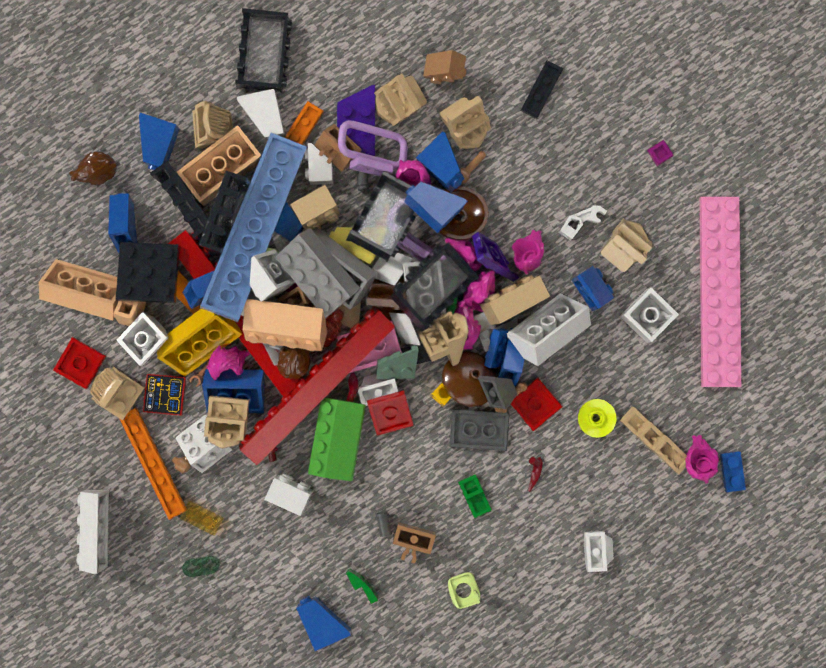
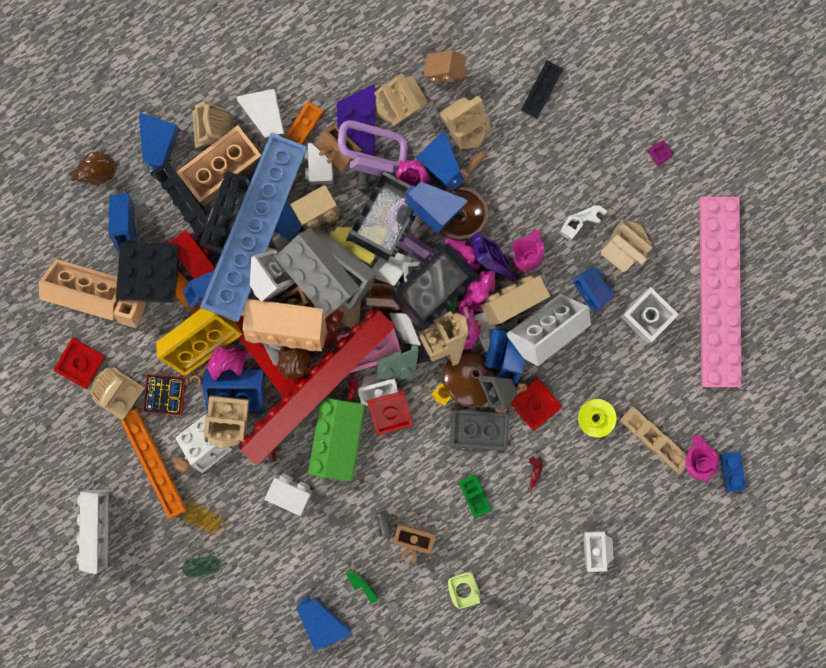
white slope [117,312,168,367] -> none
window [235,8,292,93] -> none

